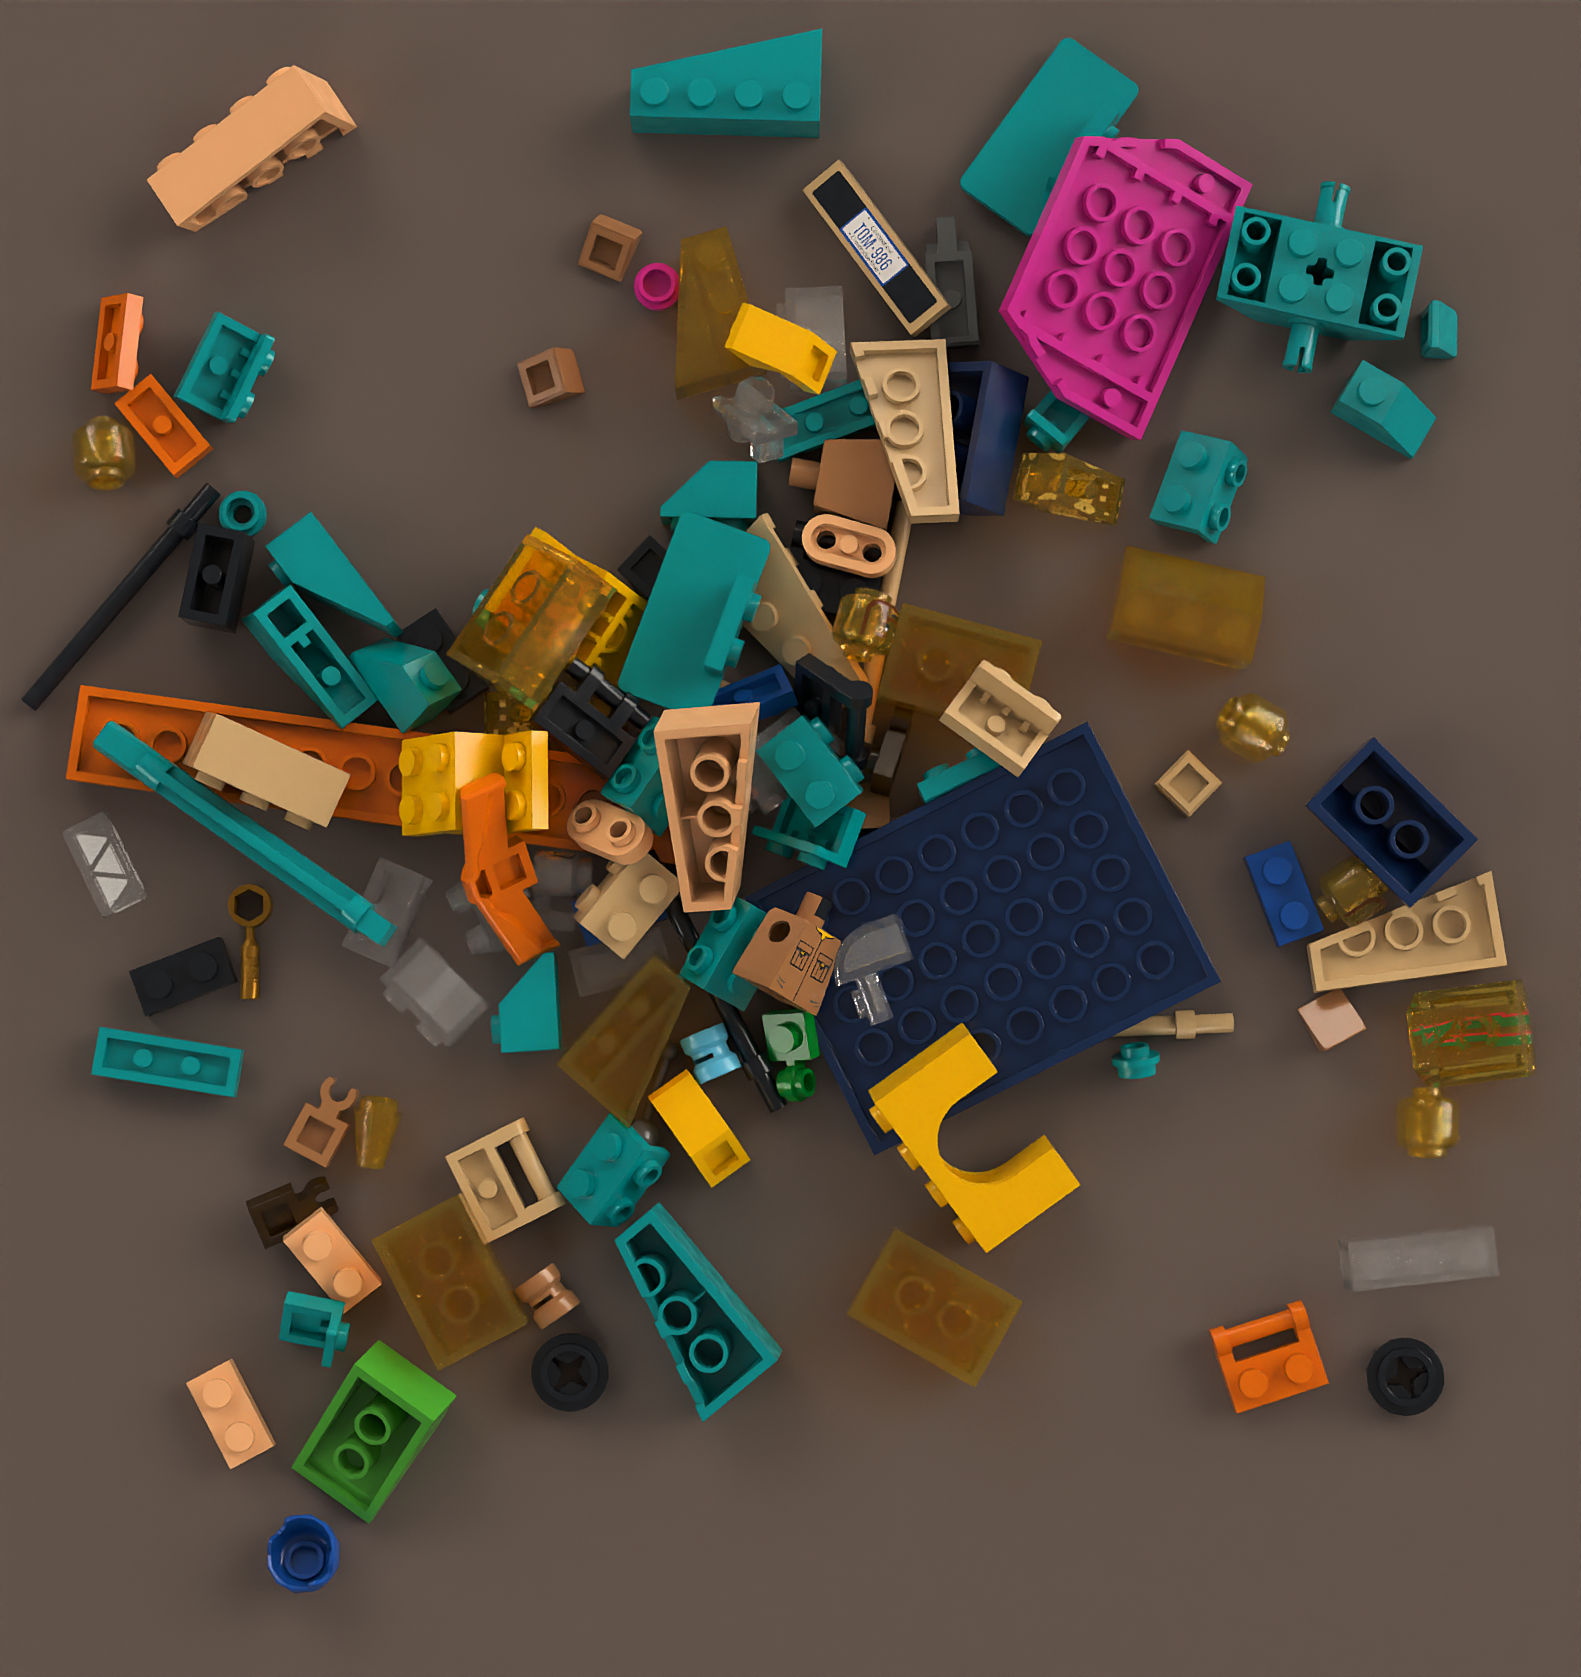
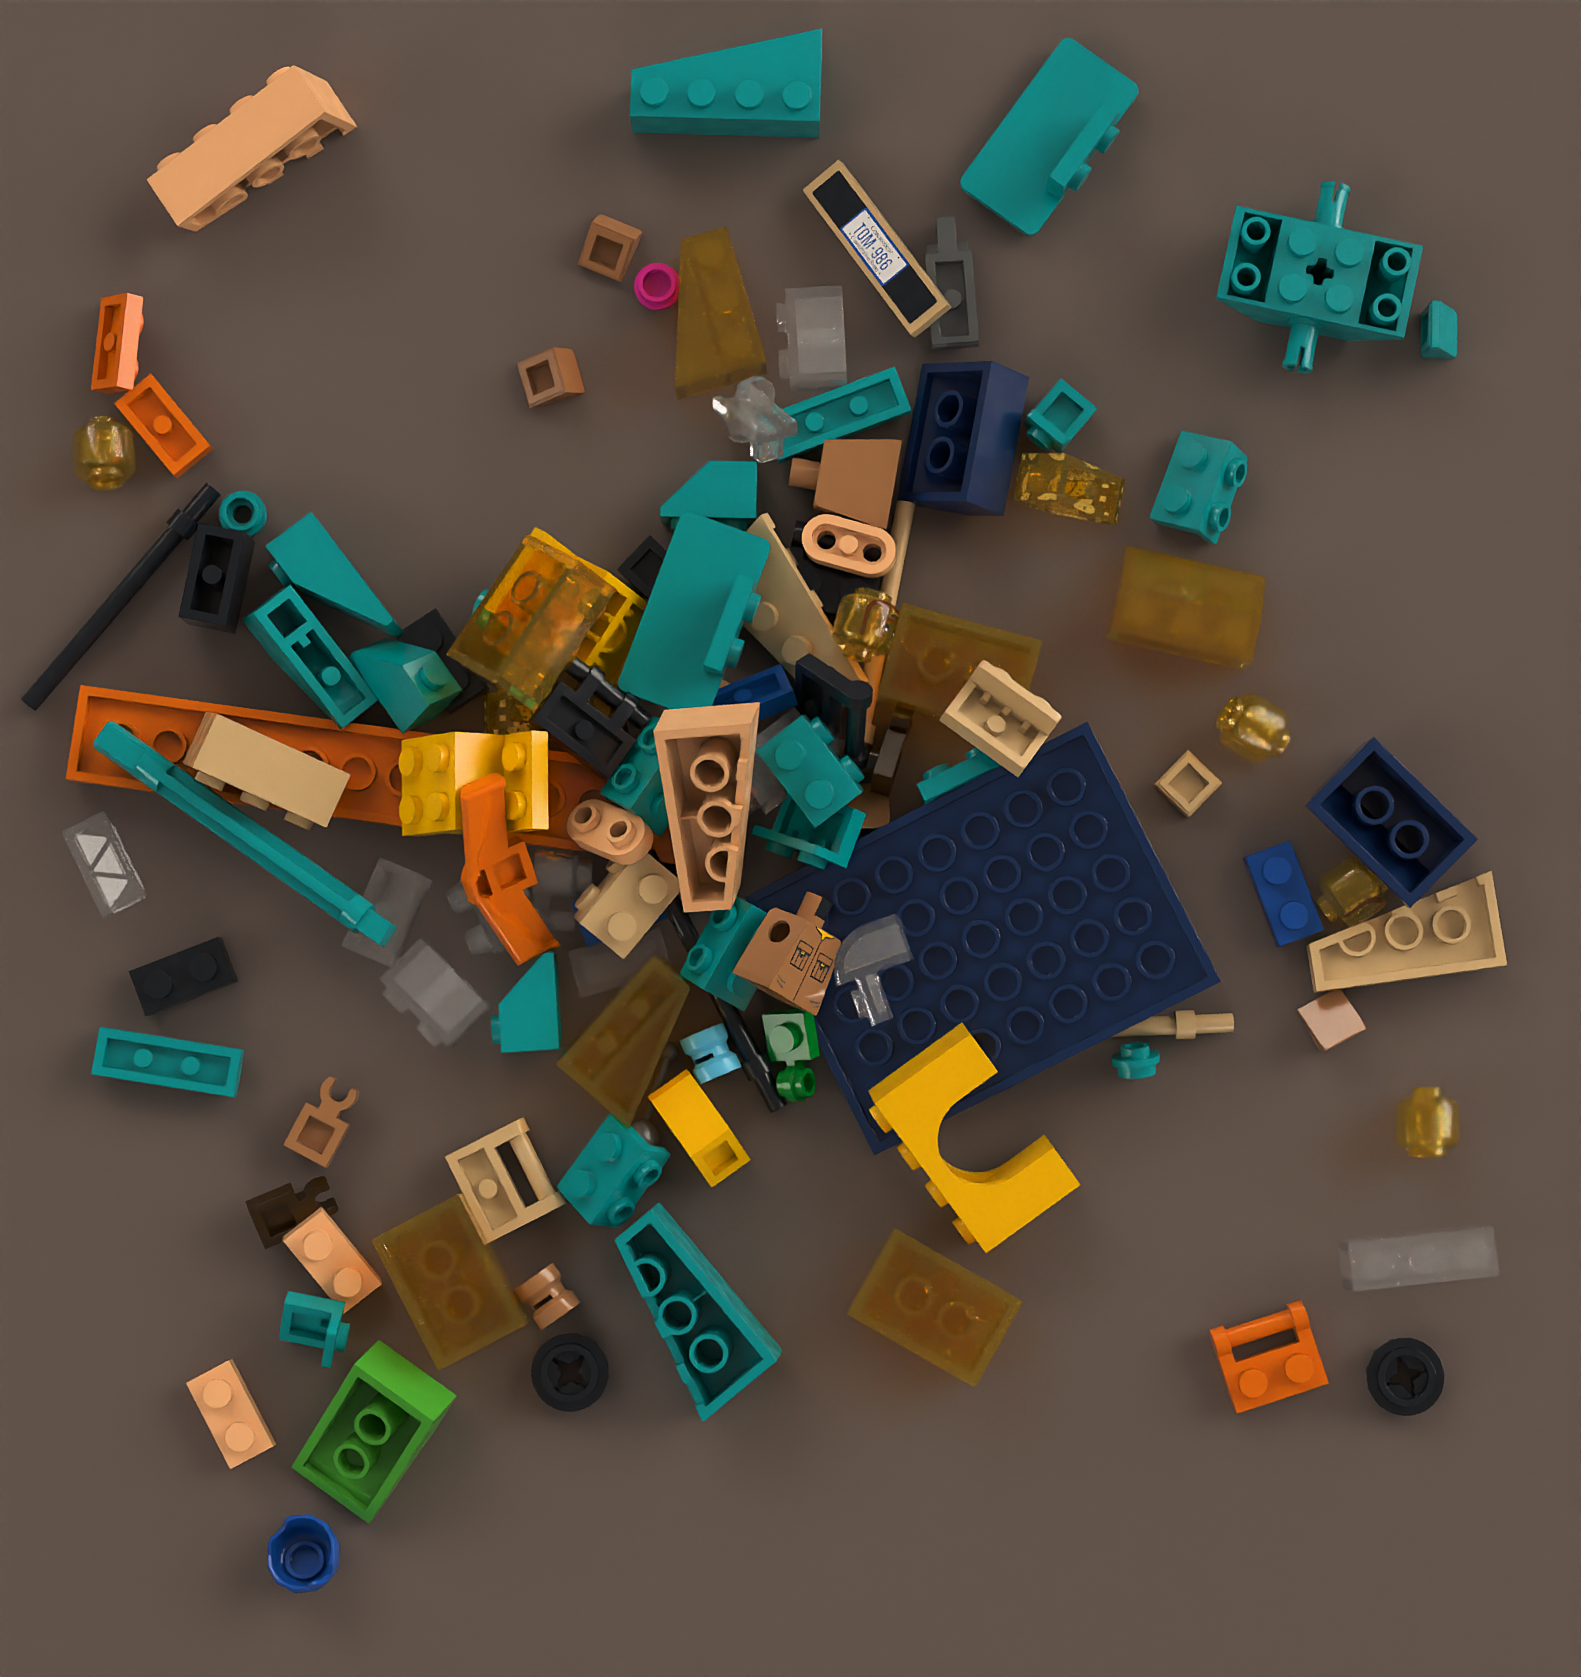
teal bracket [173,312,275,423] -> none
pearl gold piece [227,884,273,999] -> none
clear yellow cone [354,1095,402,1169] -> none
yellow slope [724,303,837,395] -> none
tan wing [850,339,960,524] -> none
dark pink plate [999,136,1253,440] -> none
teal slope [1330,360,1436,459] -> none
clear yellow slope [1406,979,1536,1088] -> none

